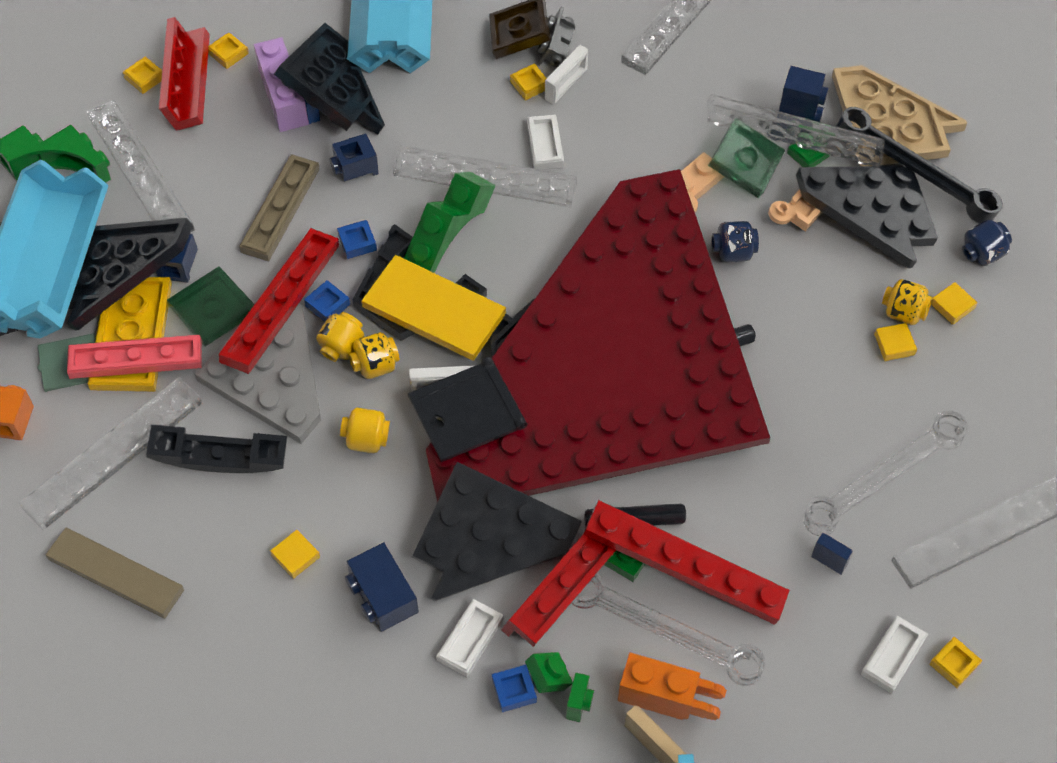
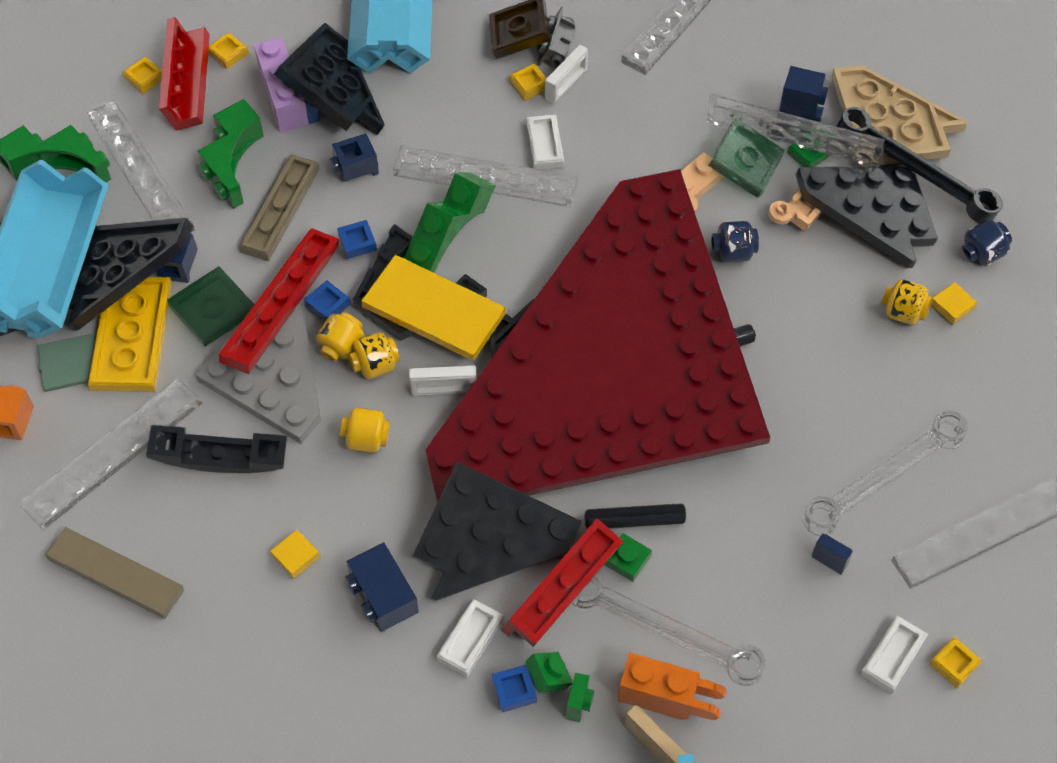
coral tile [67,335,202,379] -> none
black container [407,357,527,462] -> none
red plate [583,500,790,625] -> none
yellow tile [874,323,917,361] -> none
none -> green arch [197,99,264,209]

